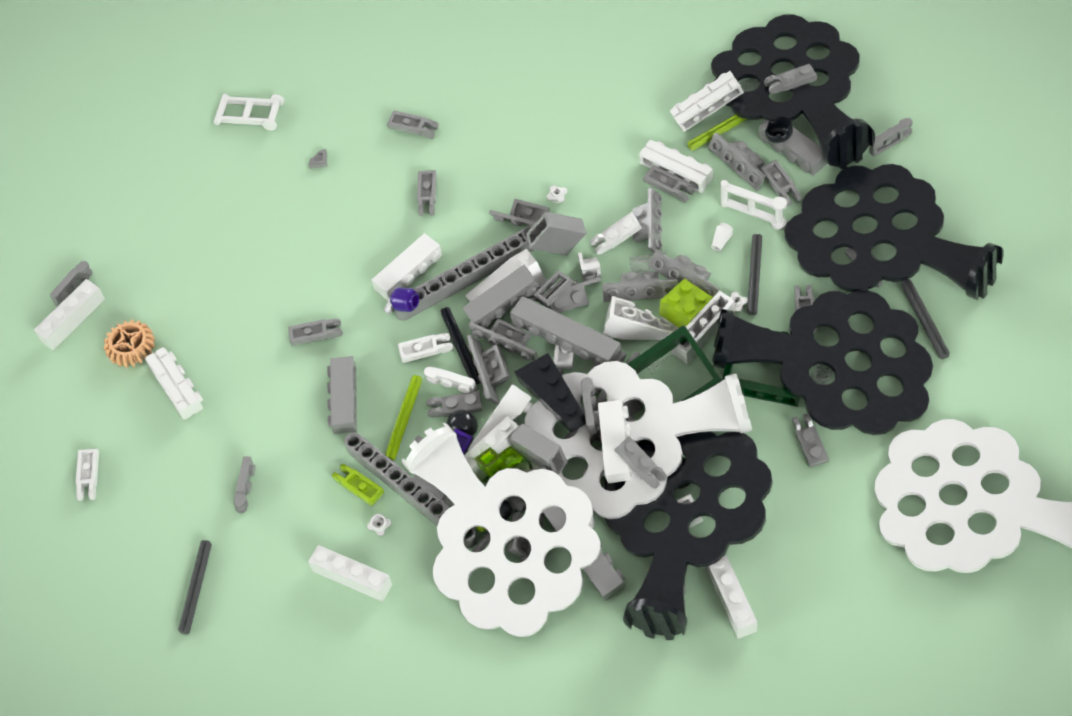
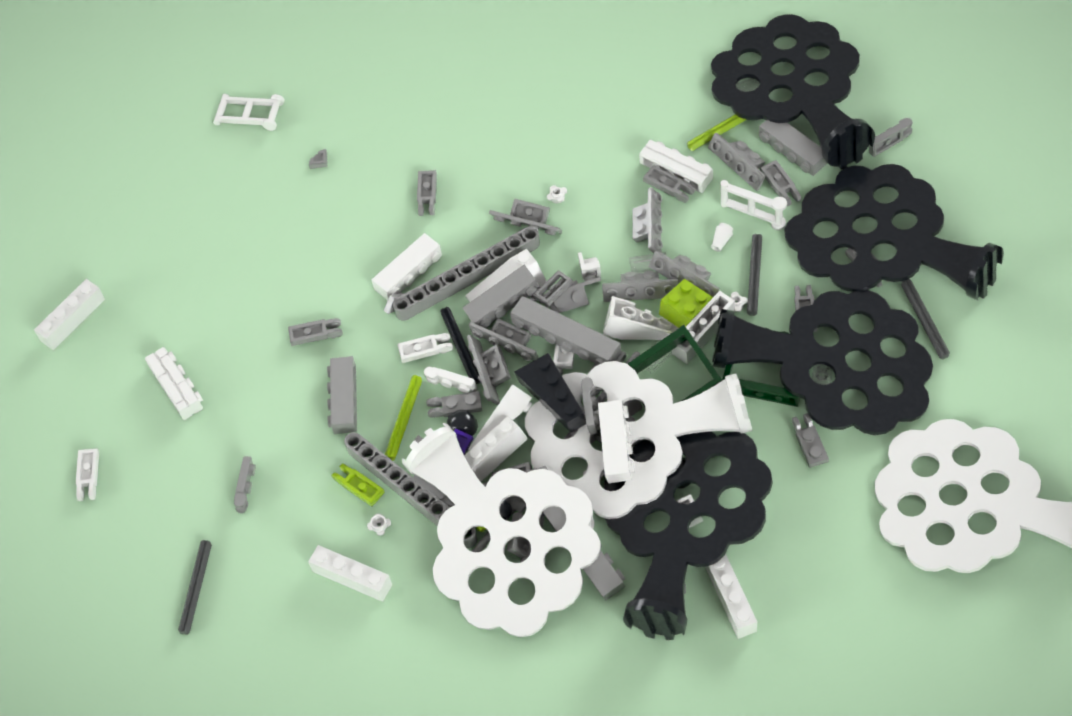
light grey hinge [50,261,93,307] -> none
light nougat gear [104,319,155,368] -> none
light grey hinge [387,111,439,139] -> none
dark purple head [390,287,419,312] -> none
clear neon green brick [474,445,524,478] -> none
light grey brick [510,423,568,475] -> none
light grey brick [526,212,587,256] -> none
white hinge [590,212,642,255] -> none
light grey hinge [614,436,667,489] -> none
white brick [670,71,744,132] -> none
light grey hinge [764,64,817,94] -> none
black hair [765,116,793,144] -> none

